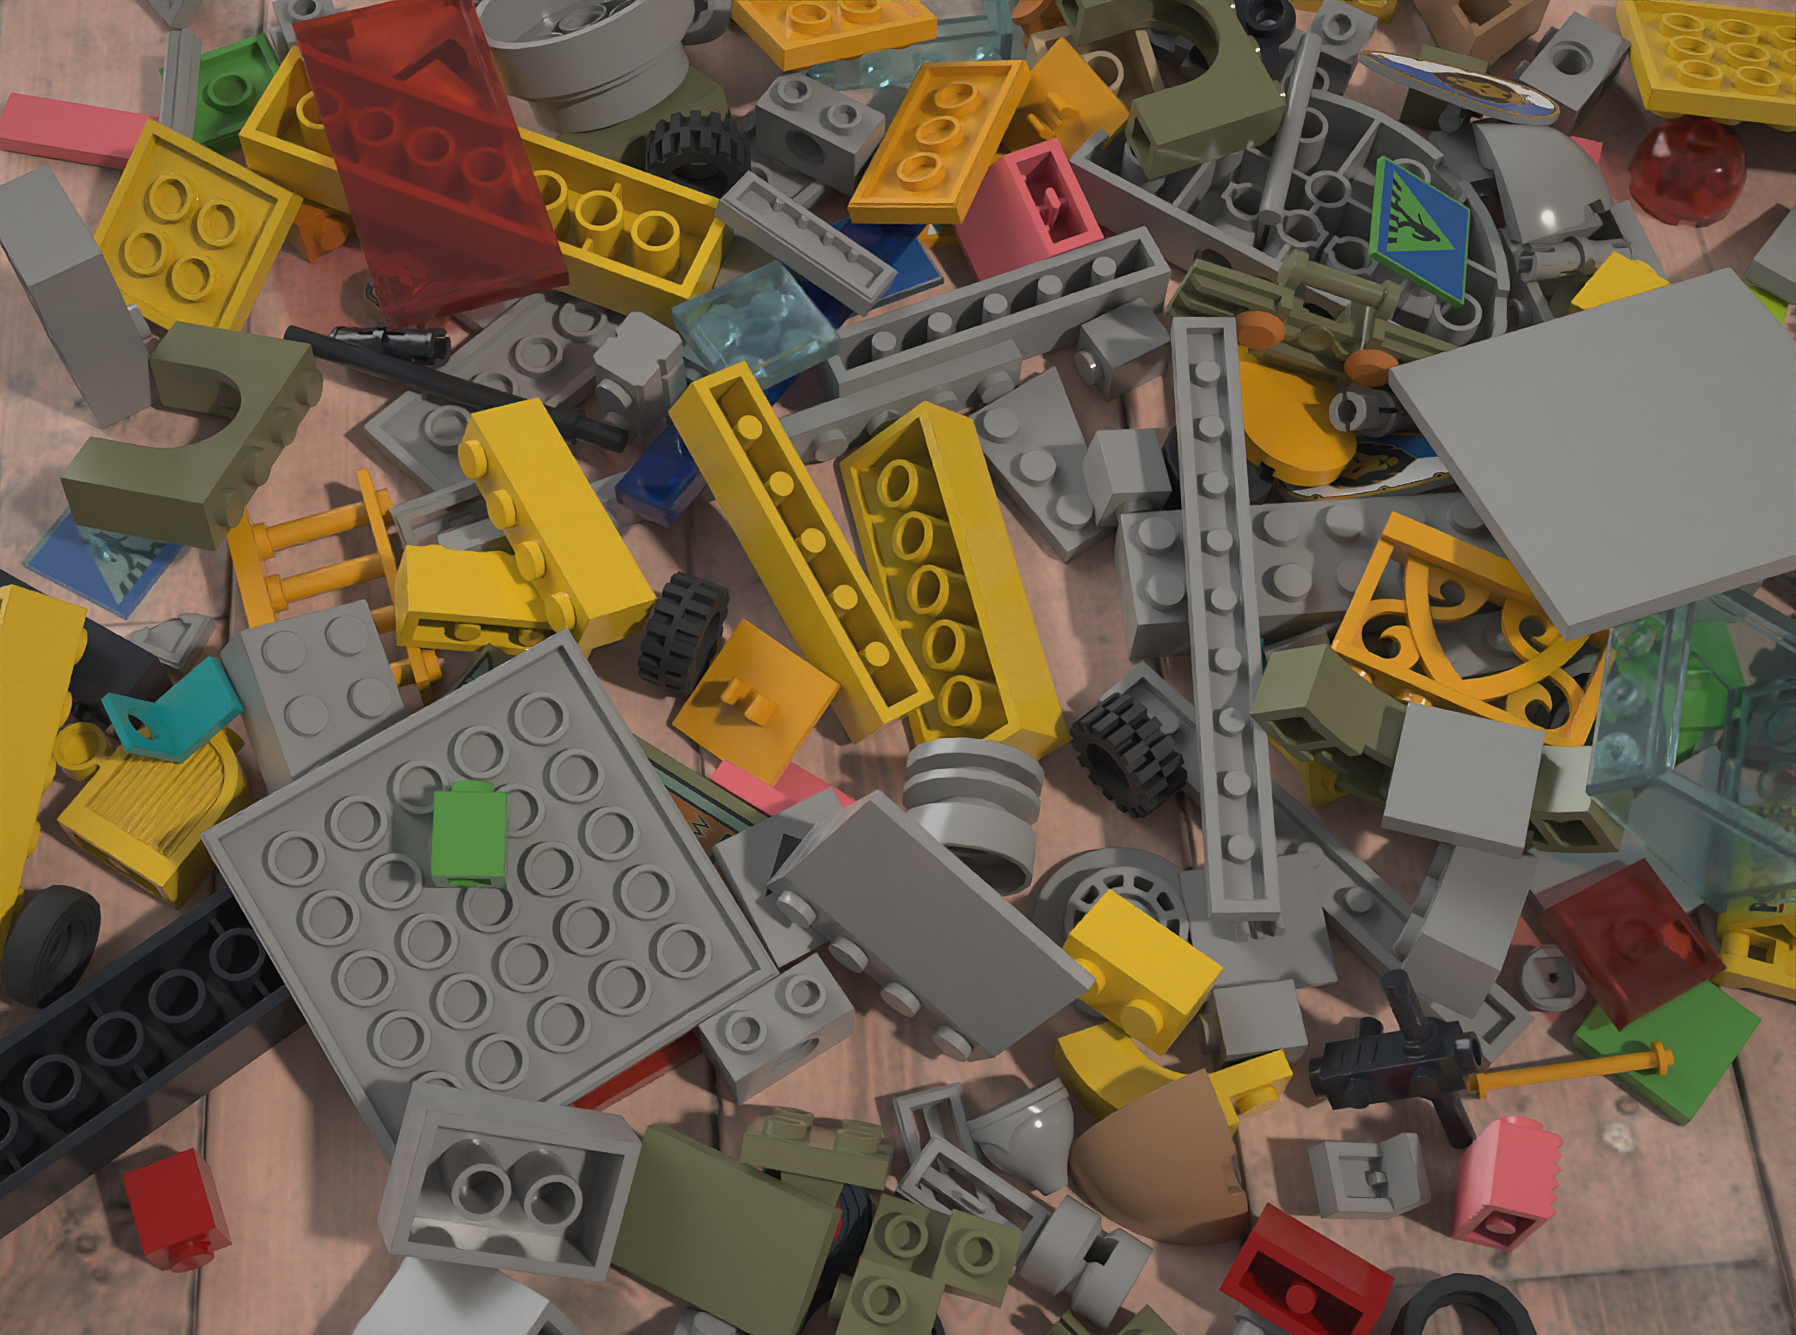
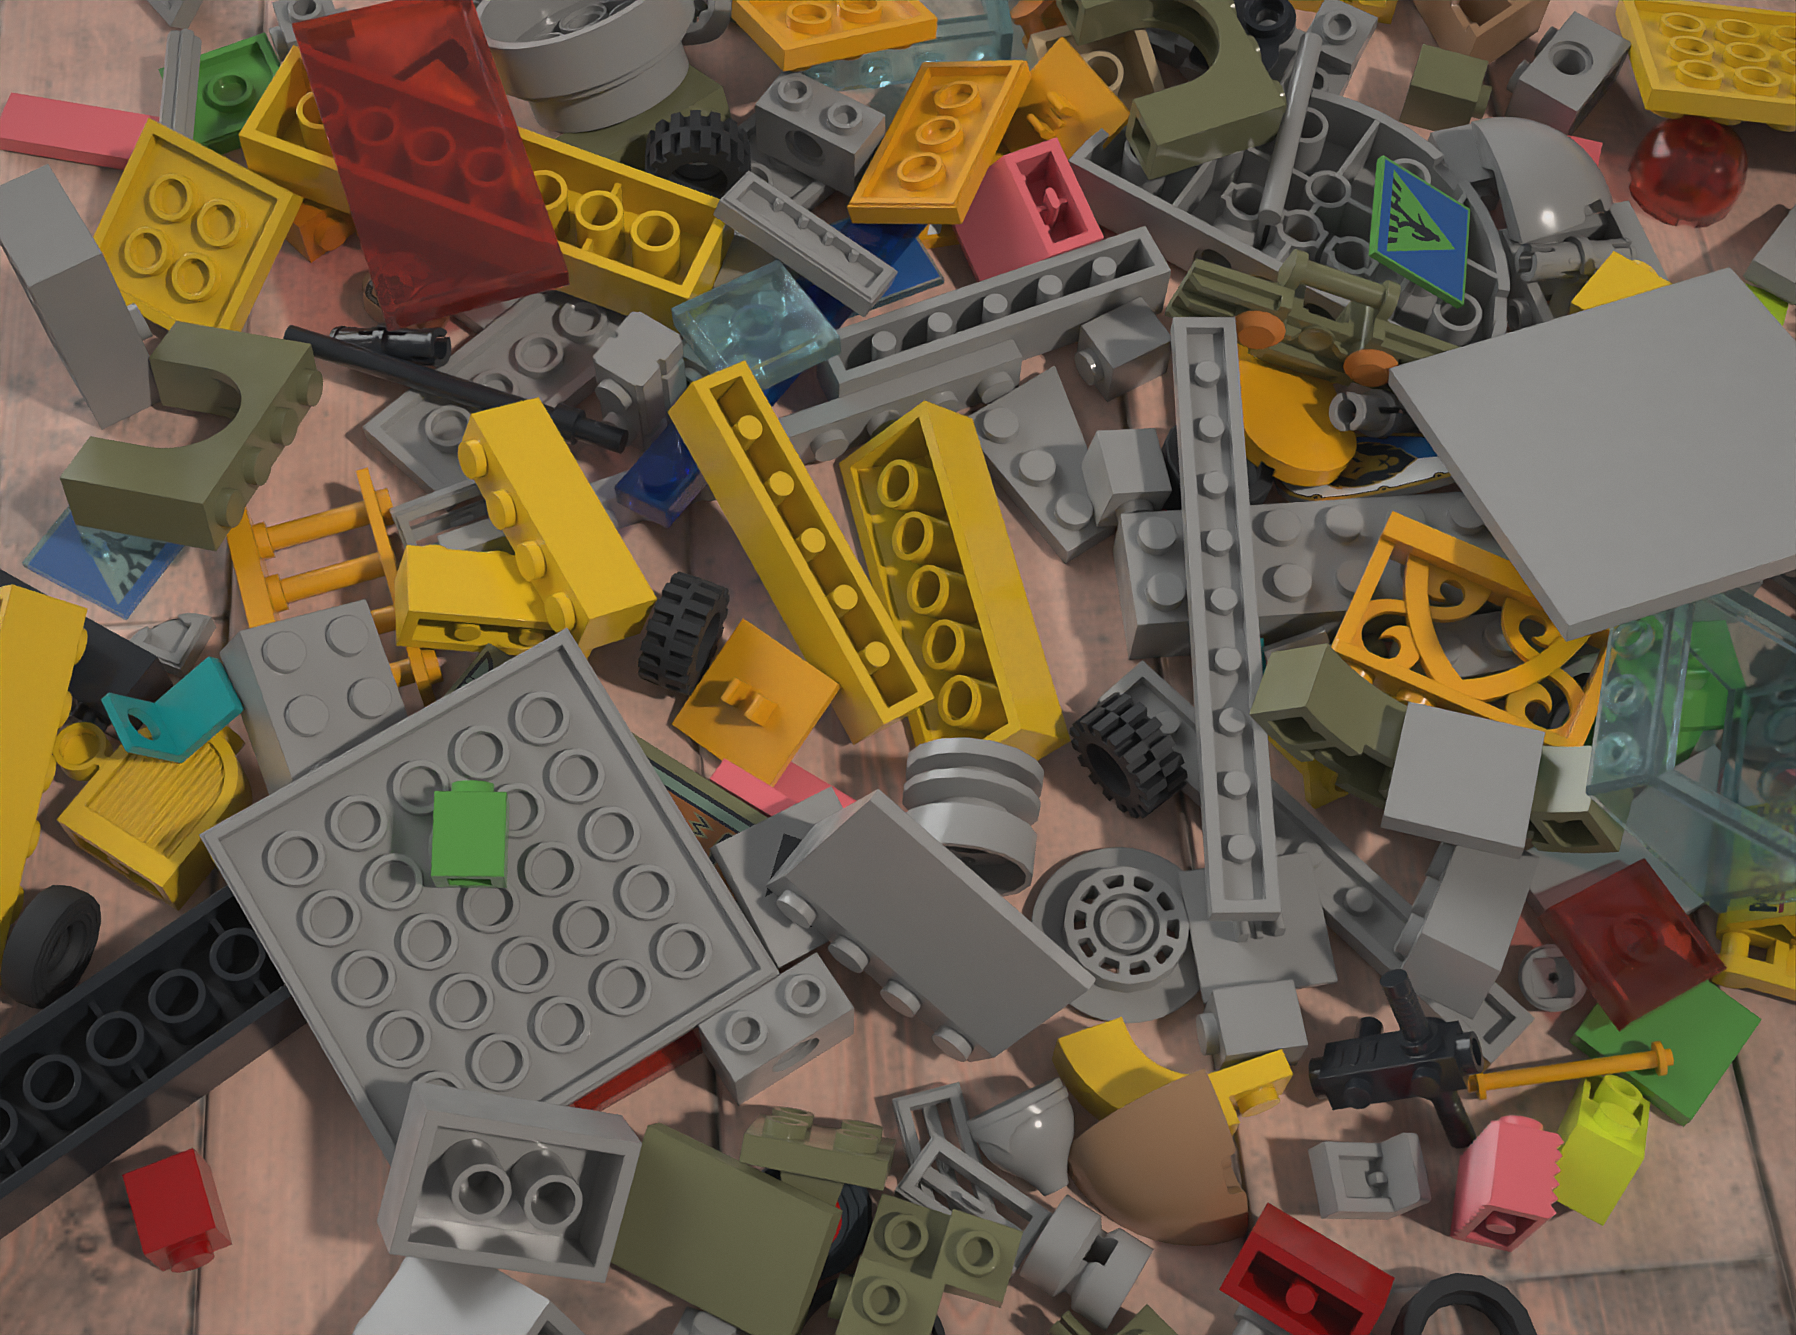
yellow brick [1062,888,1224,1057] -> none
shield [1359,50,1560,132] -> none
none -> neon yellow slope [1553,1074,1650,1226]

